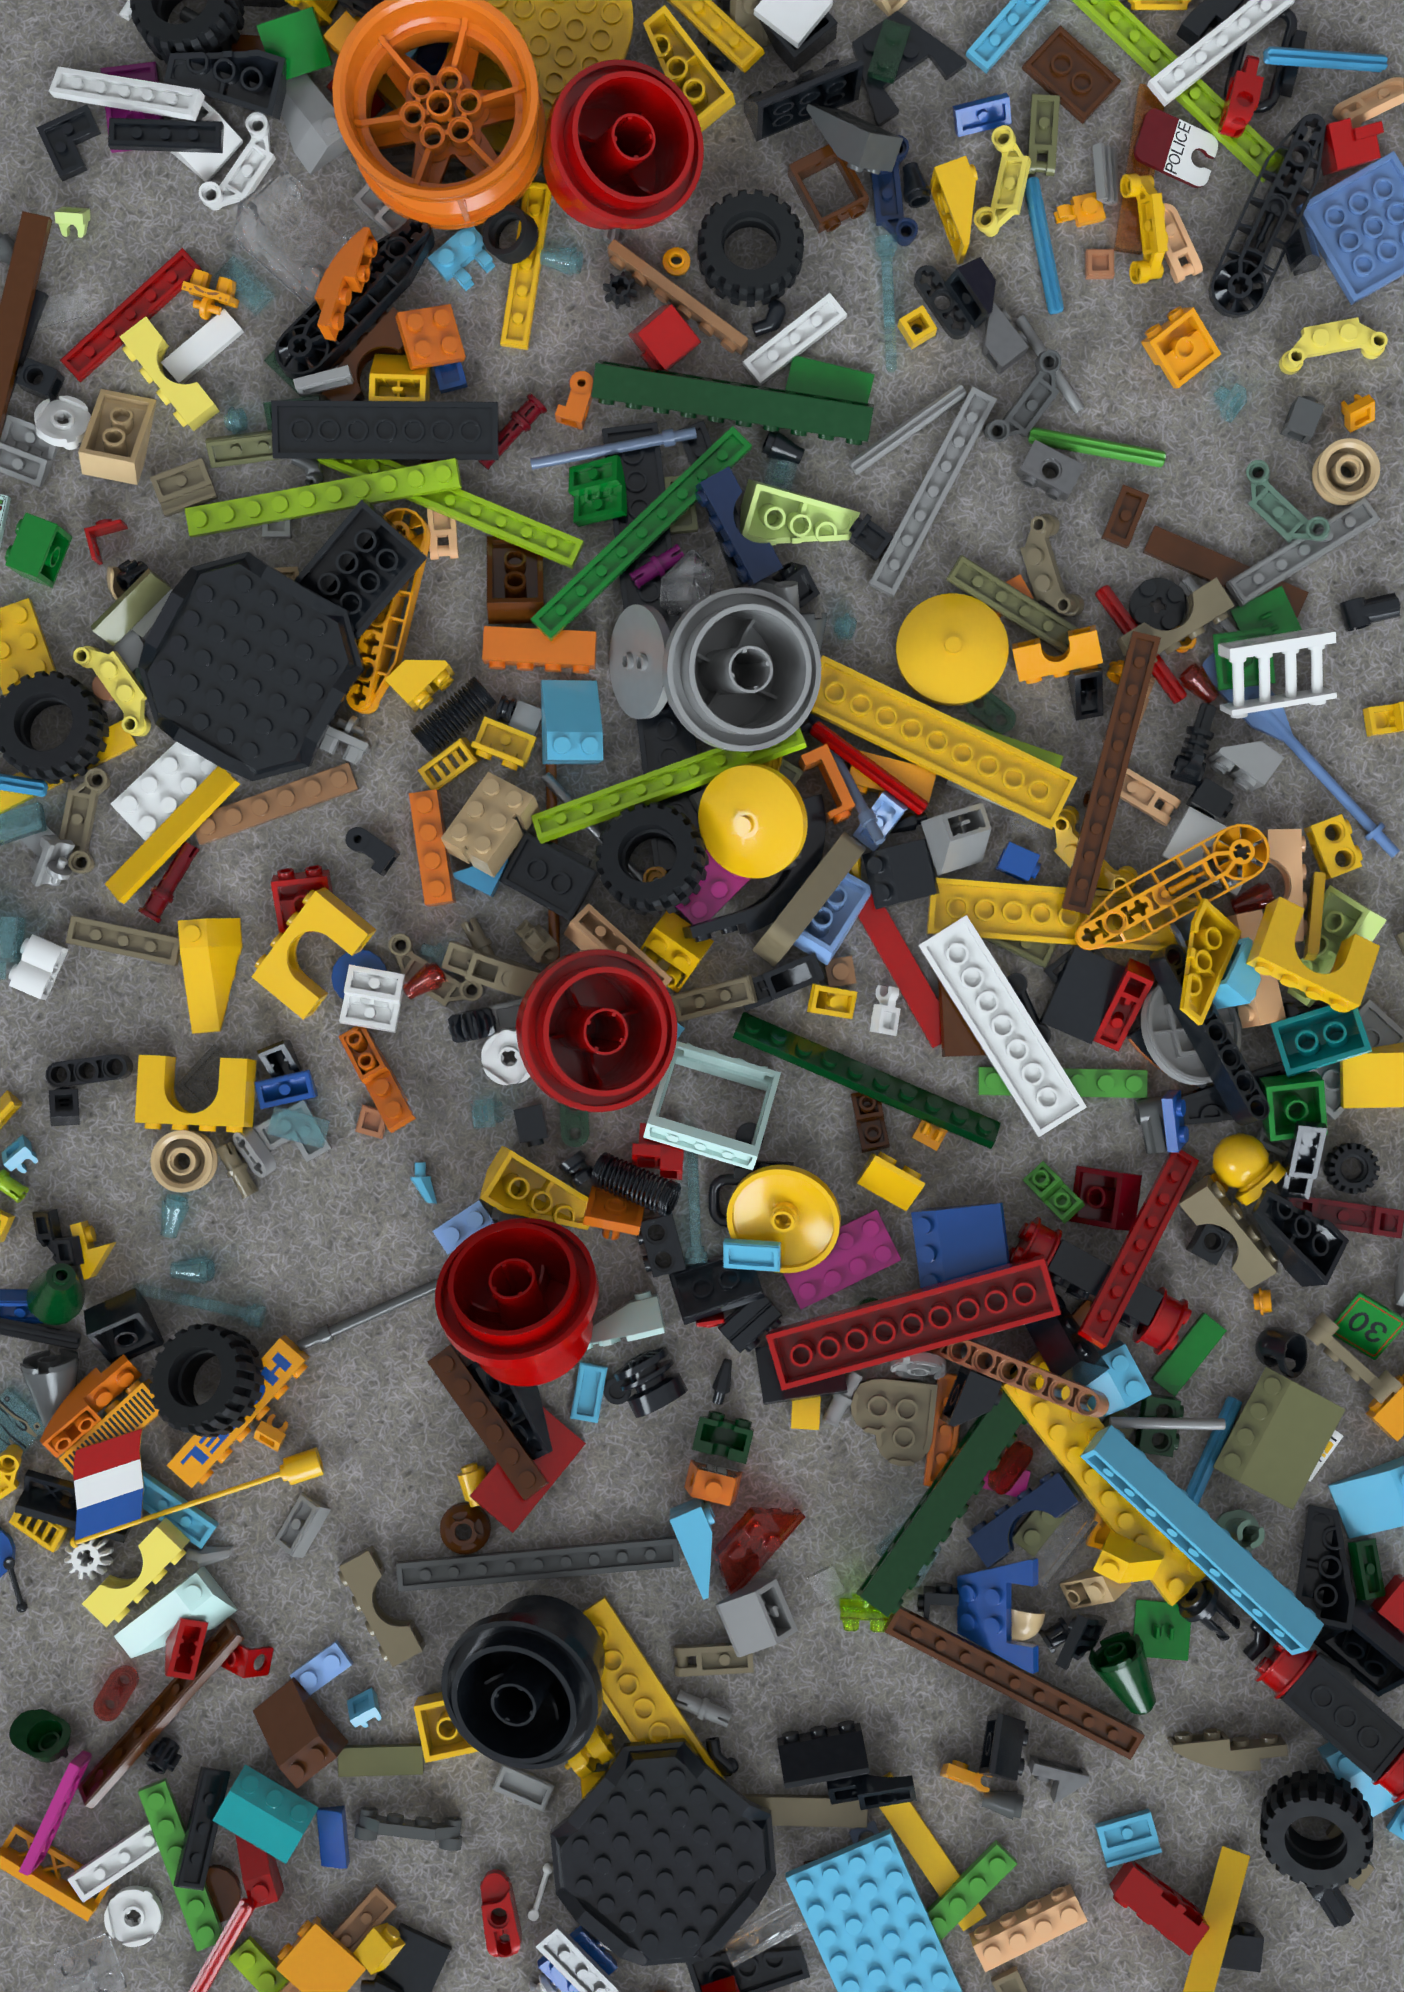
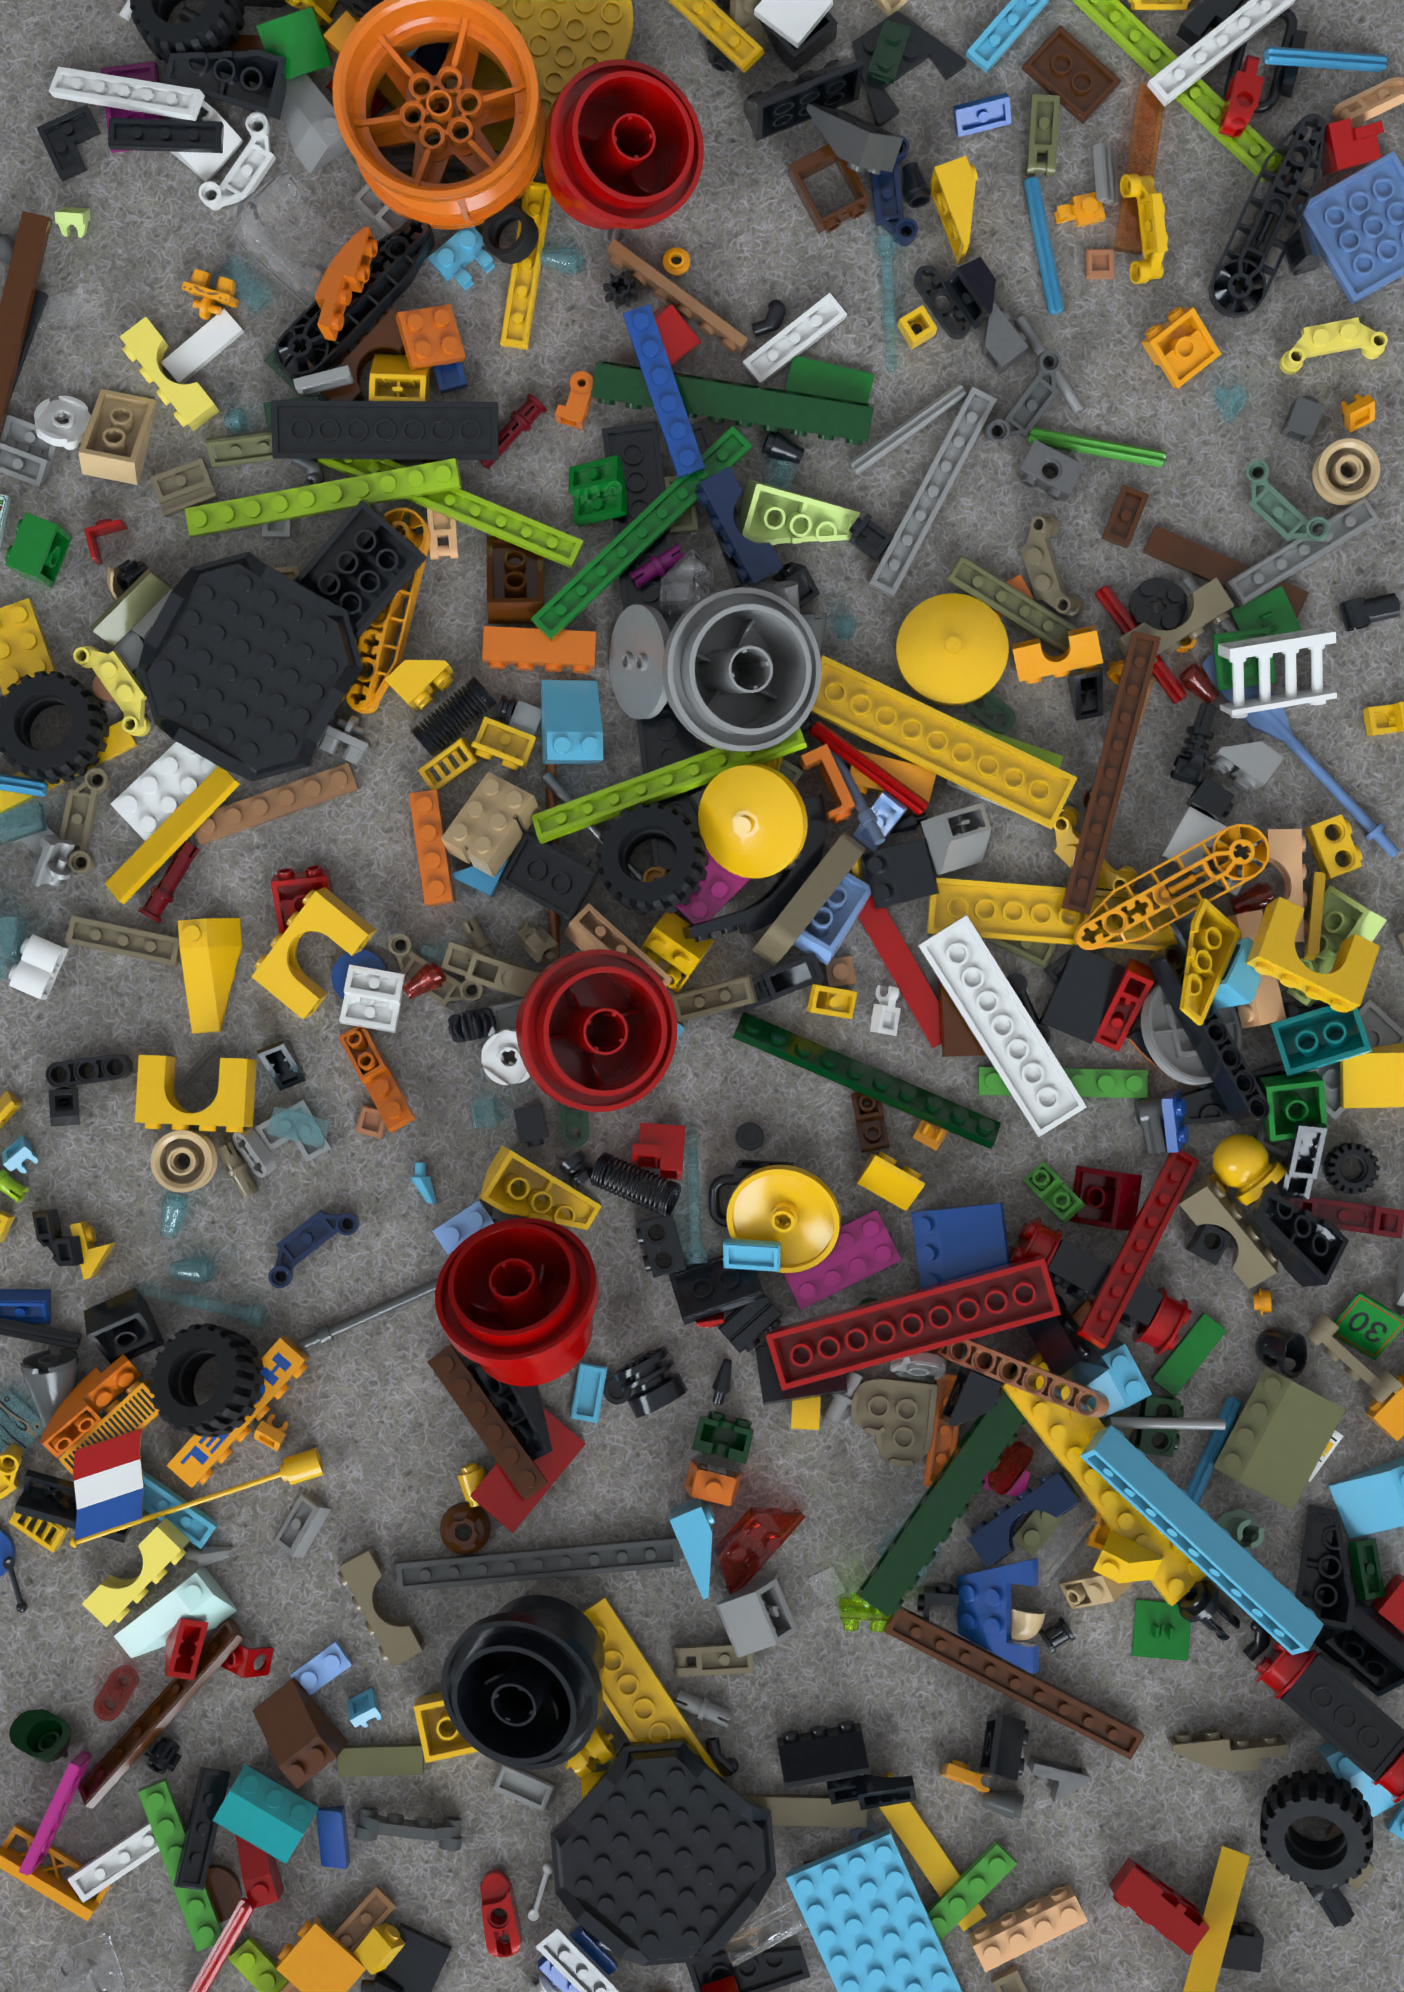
black brick [16,357,65,402] -> none
dark green cone [26,1263,85,1326] -> none
red tile [60,248,203,383] -> none
white gear [64,1536,114,1580] -> none
white plate [104,1885,164,1947] -> none
blue slope [254,1069,318,1109] -> none
black leg [345,827,400,877] -> none
sand blue bar [530,427,697,470] -> none
orange tile [583,1185,646,1240] -> none
light aqua wedge [587,1291,666,1350] -> none
yellow wedge [643,5,736,132] -> none
light aqua window [643,1041,781,1171] -> none
black tyre [698,189,804,307] -> none
light yellow plate [974,125,1031,237] -> none
blue brick [995,841,1041,883] -> none
black wing [1055,1614,1108,1670] -> none
dark green cone [1088,1631,1156,1715] -> none
medium azure plate [1095,1809,1162,1868] -> none
light nougat plate [1120,768,1181,826] -> none
piece [1133,109,1218,188] -> none
light nougat plate [1164,203,1203,284] -> none
none -> dark blue plate [268,1209,360,1288]
none -> blue plate [623,304,705,479]

